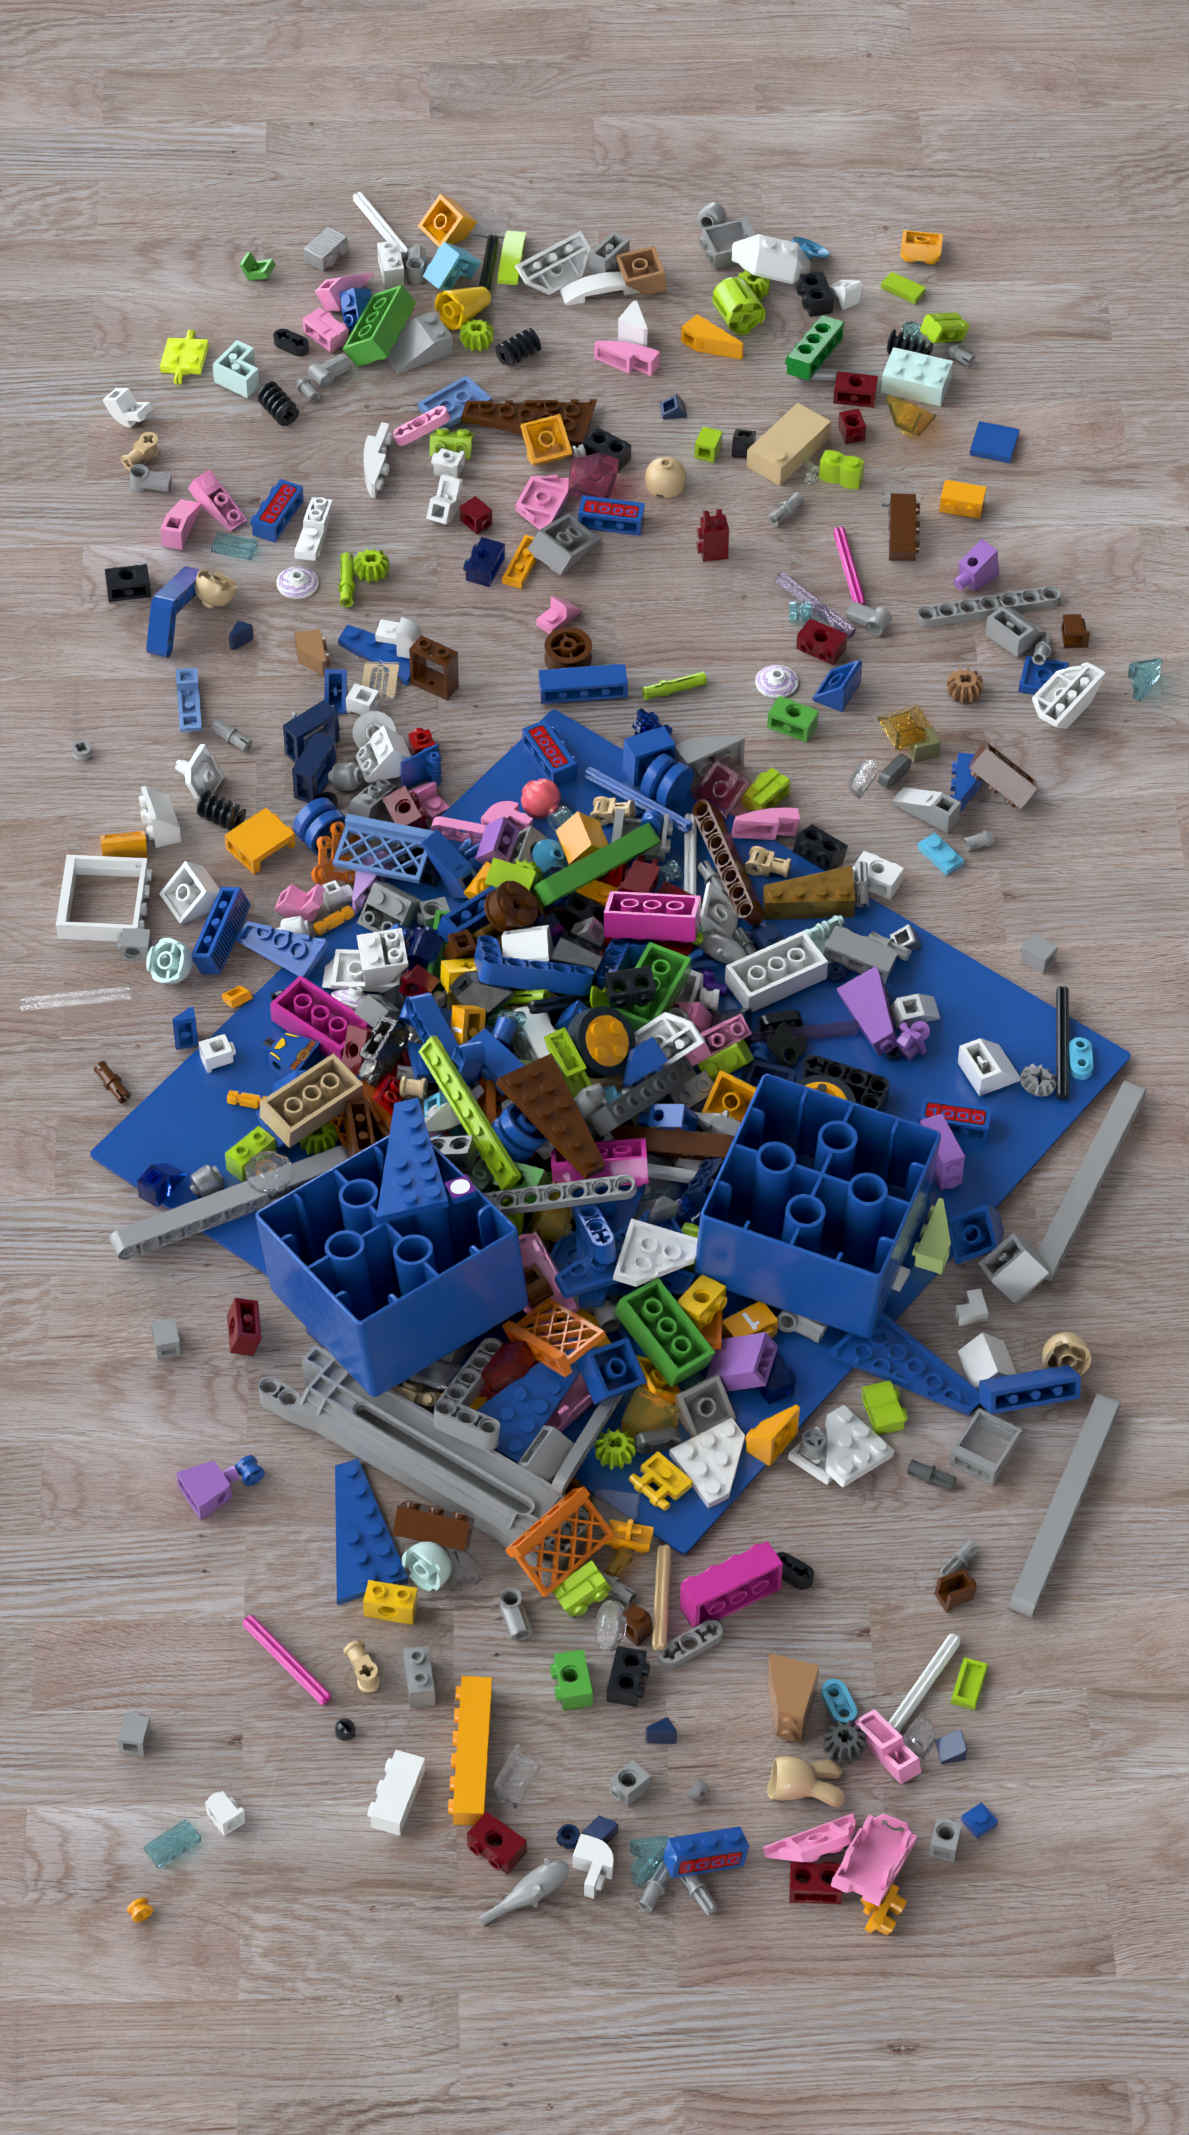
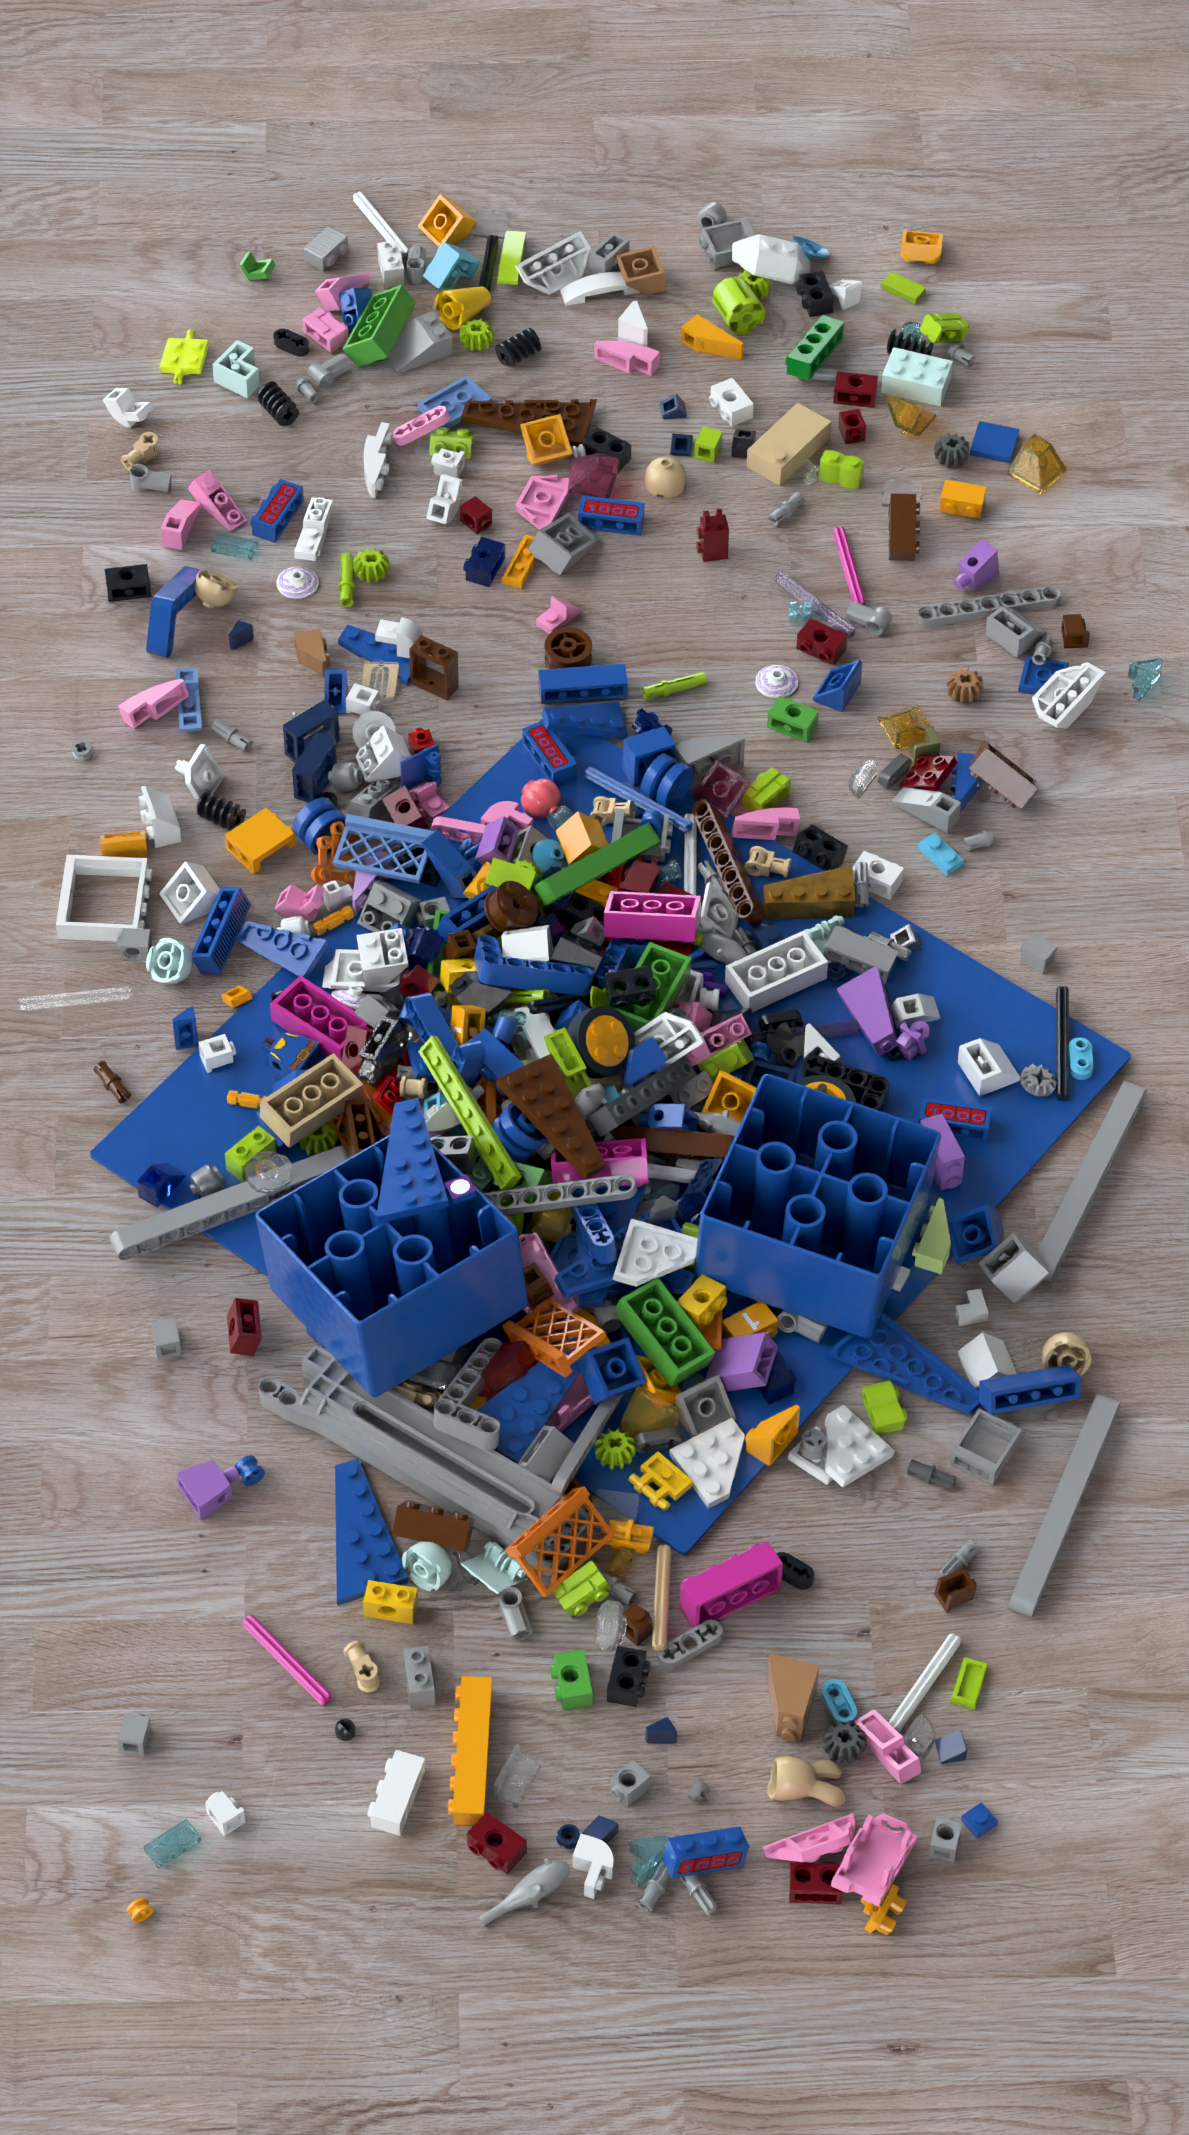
none -> bright pink slope [118,679,189,729]
none -> light aqua hinge [461,1541,528,1594]
none -> blue wing [541,702,628,740]
none -> dark blue slope [670,433,693,456]
none -> white brick [709,378,753,427]
none -> white slope [804,1023,841,1063]
none -> dark red plate [899,756,958,792]
none -> dark grey gear [934,433,969,468]
none -> clear yellow slope [1007,434,1066,494]

